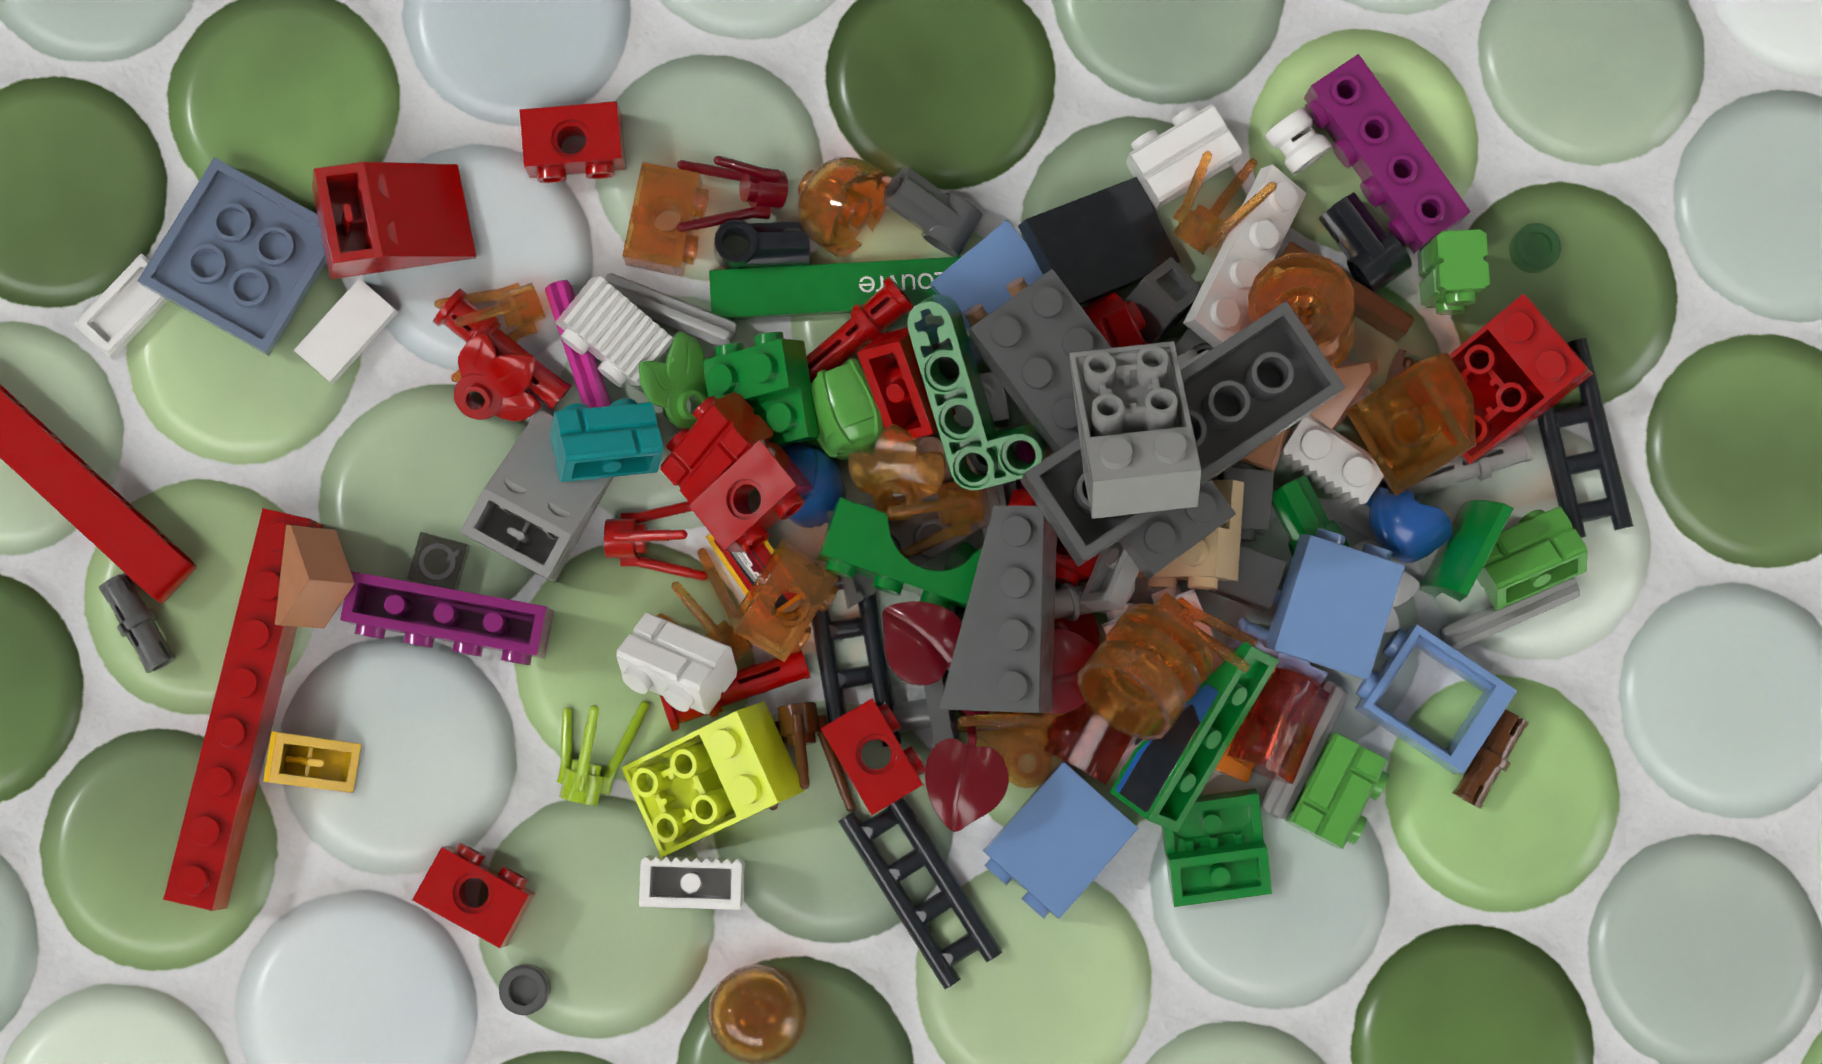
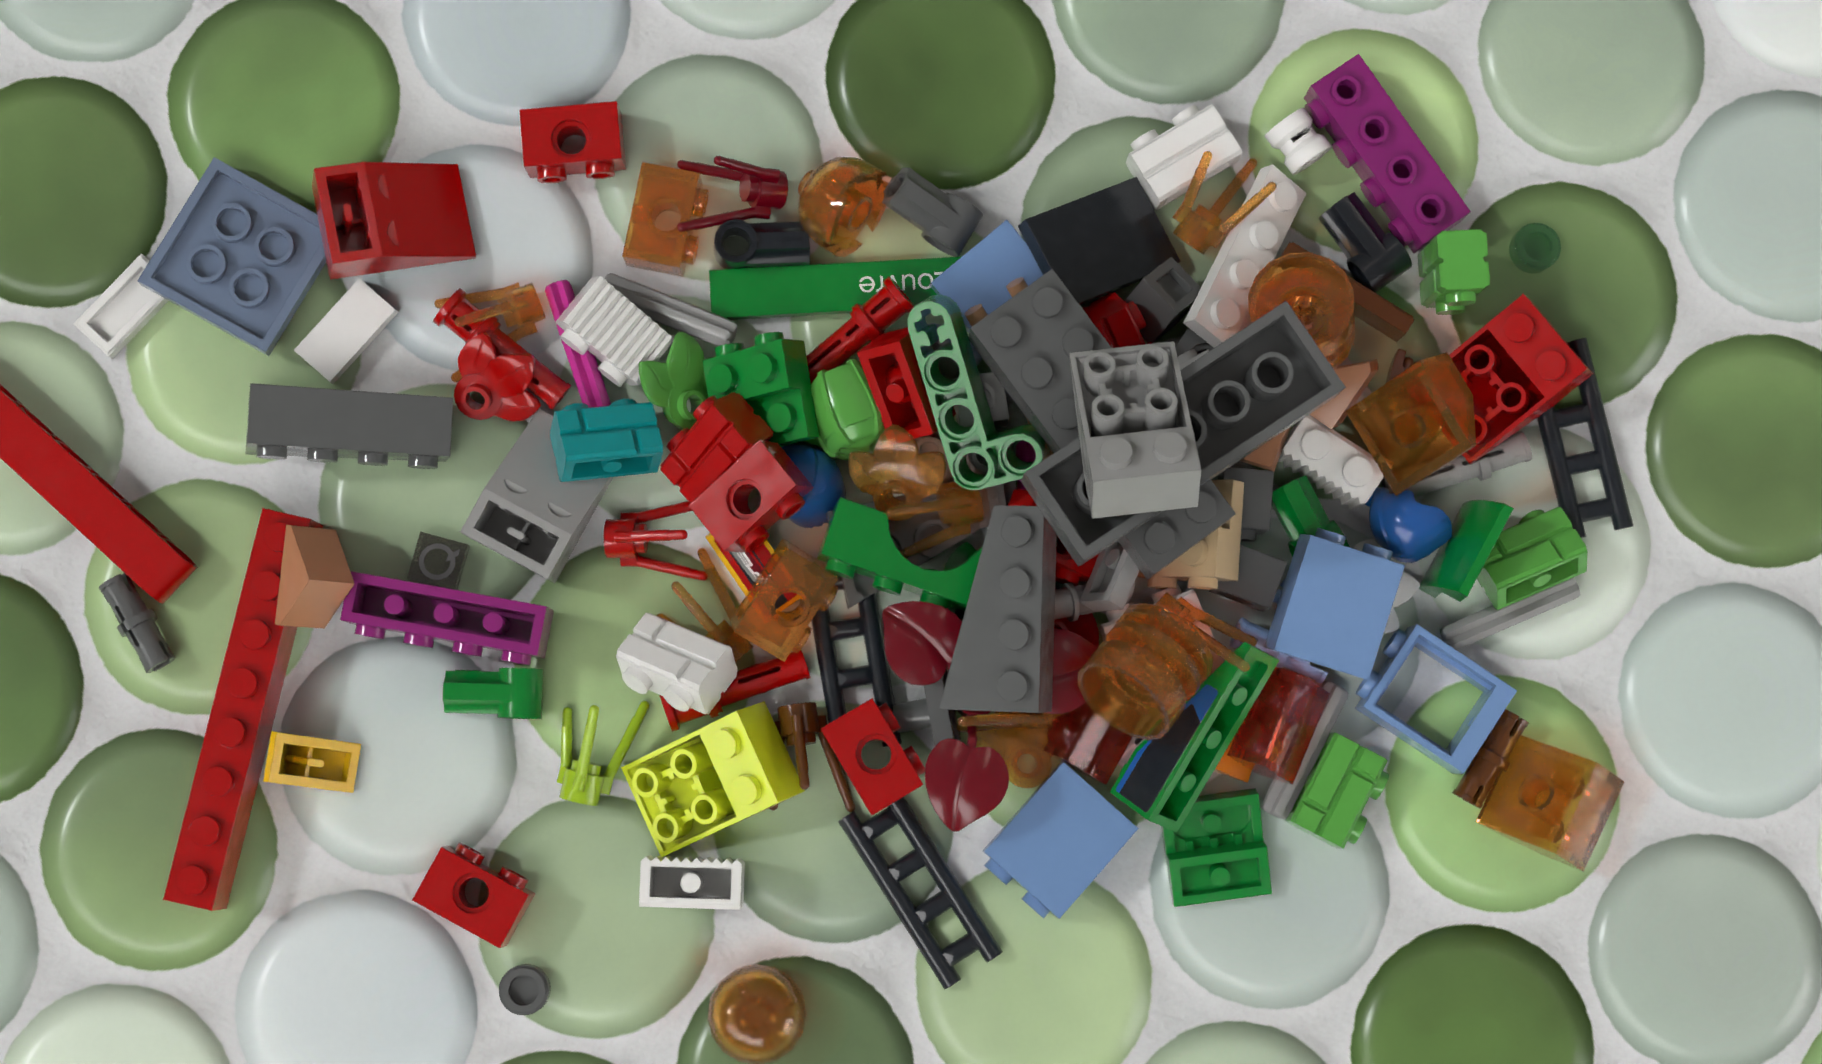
none -> dark grey wedge [245,383,453,469]
none -> green piece [442,668,544,719]
none -> clear orange slope [1476,735,1624,872]

